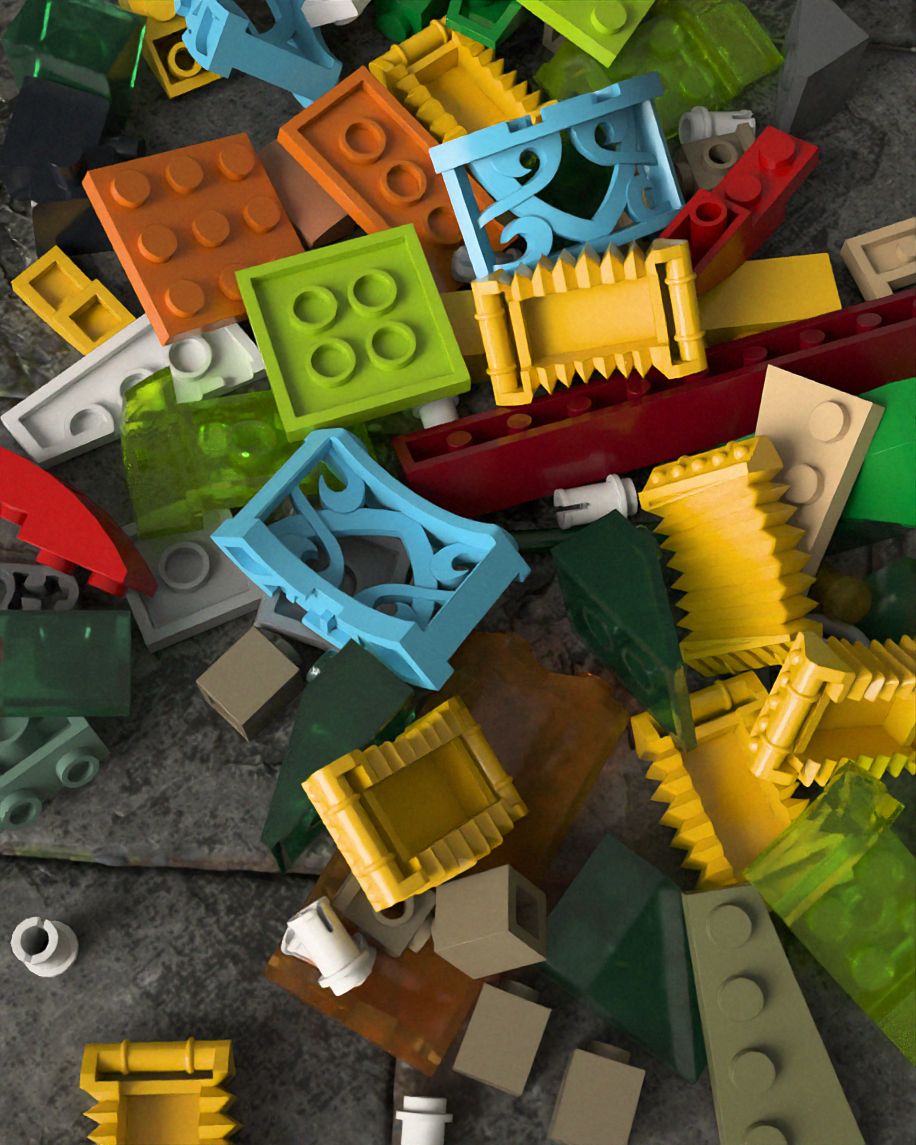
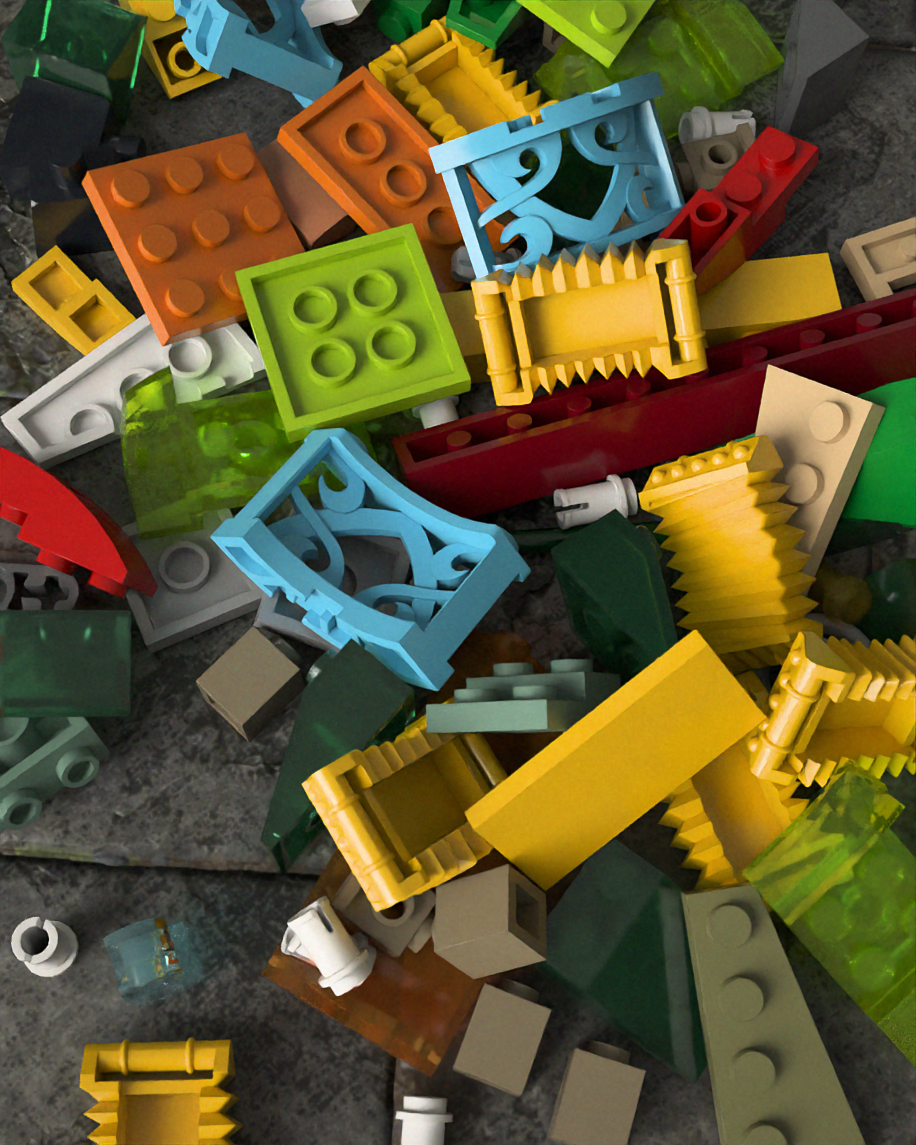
none -> clear light blue leg [103,917,205,1008]
none -> sand green plate [426,659,620,734]
none -> yellow tile [464,629,767,891]

